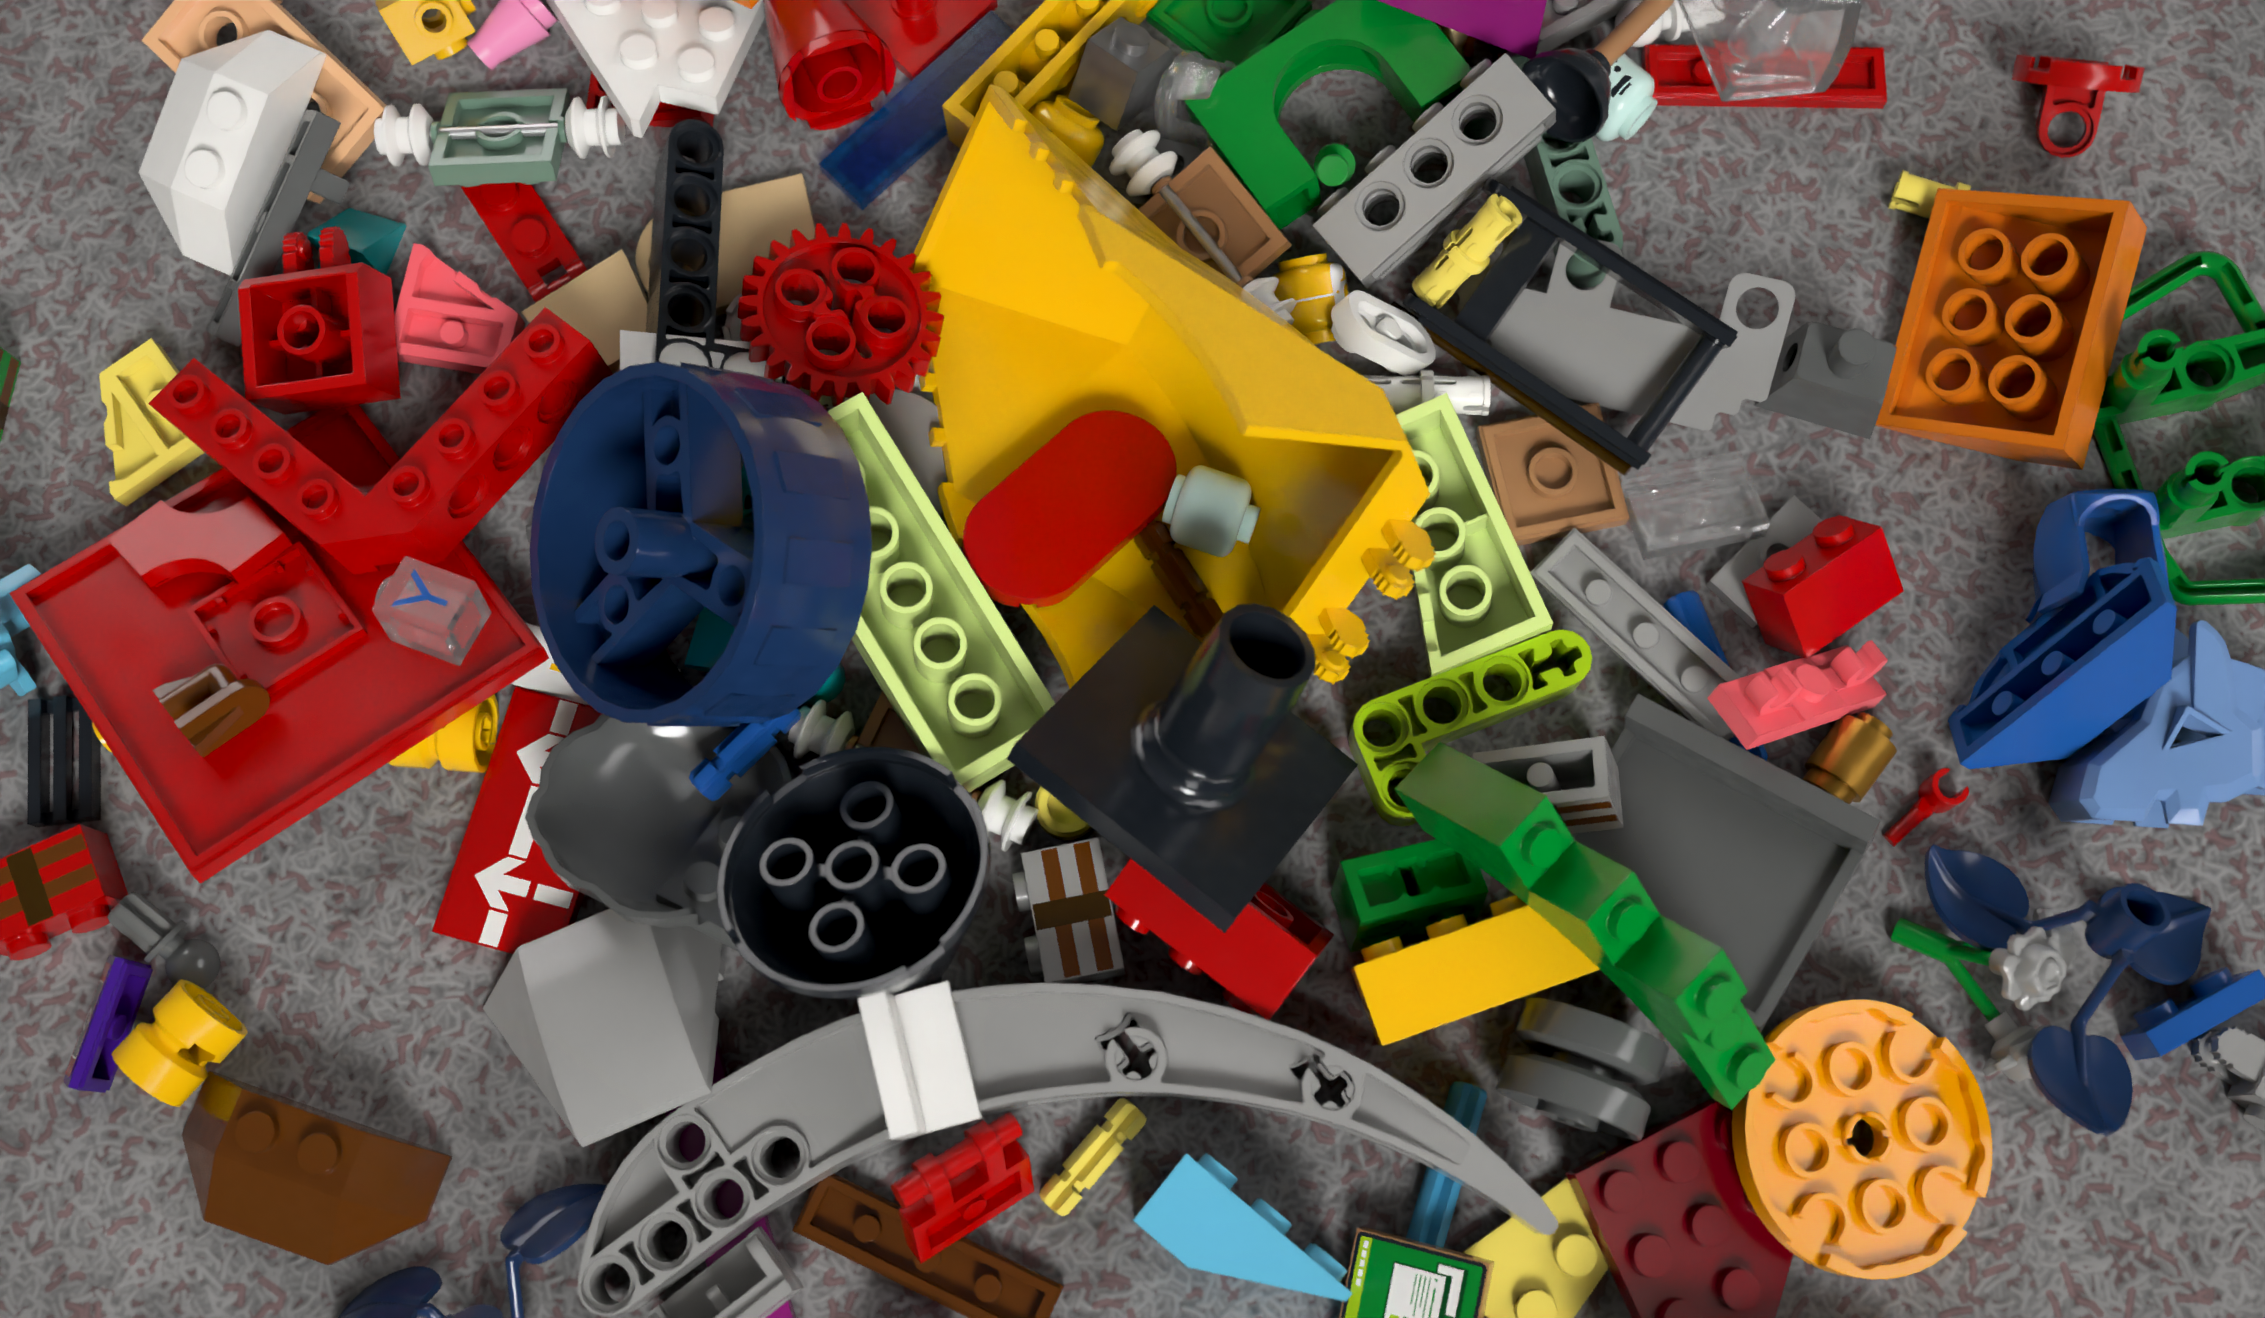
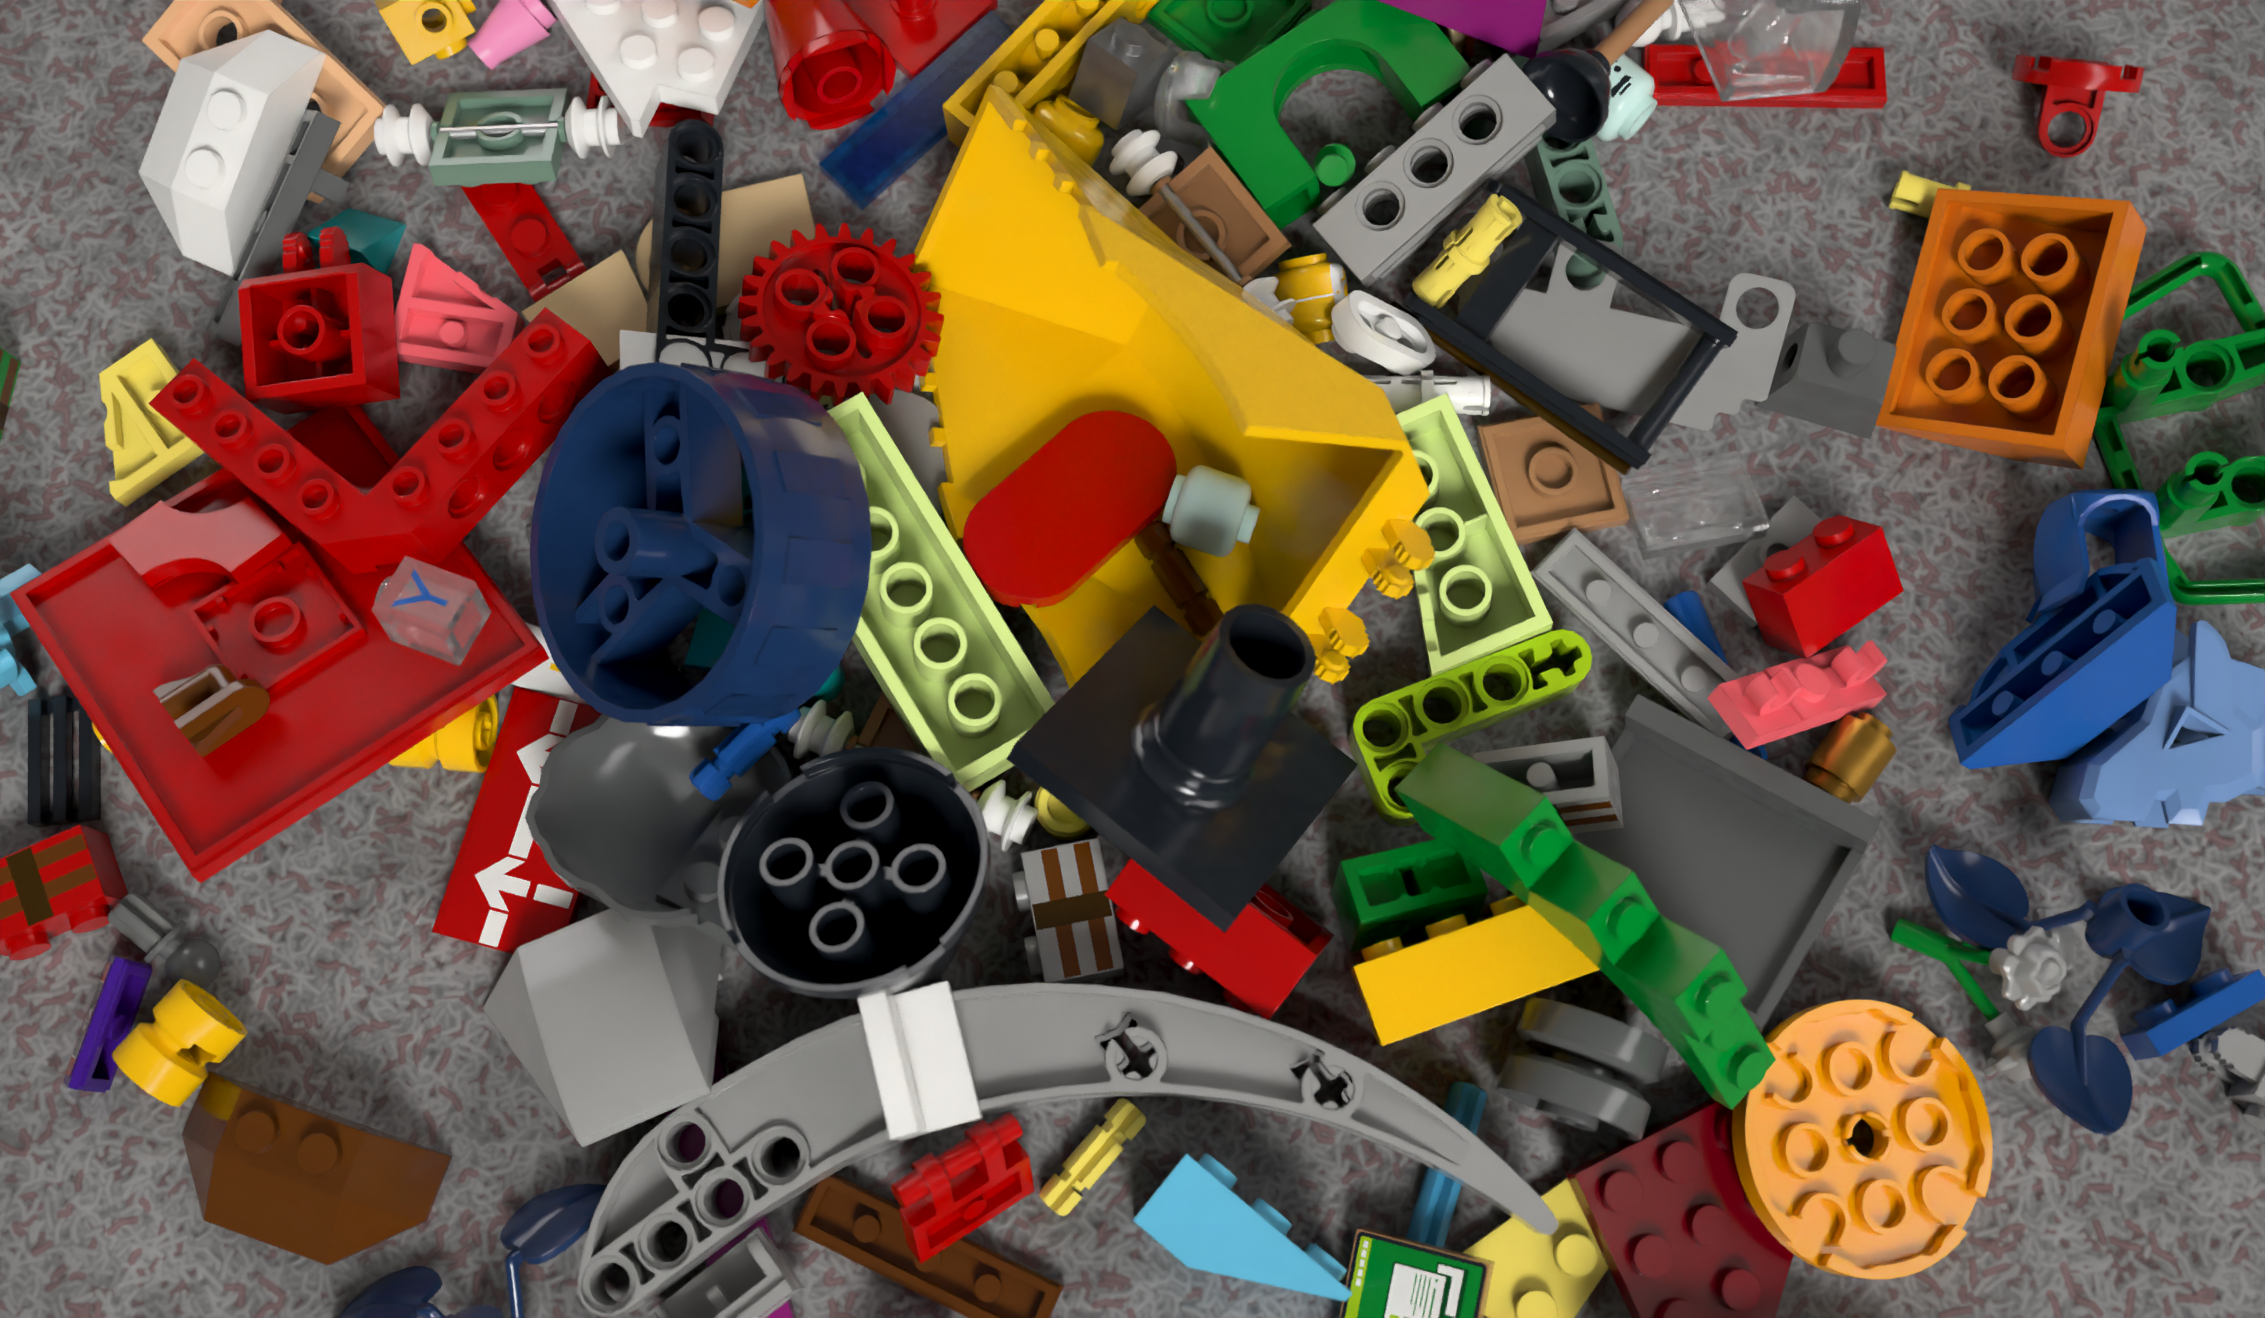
red hand [1882,768,1969,847] -> none

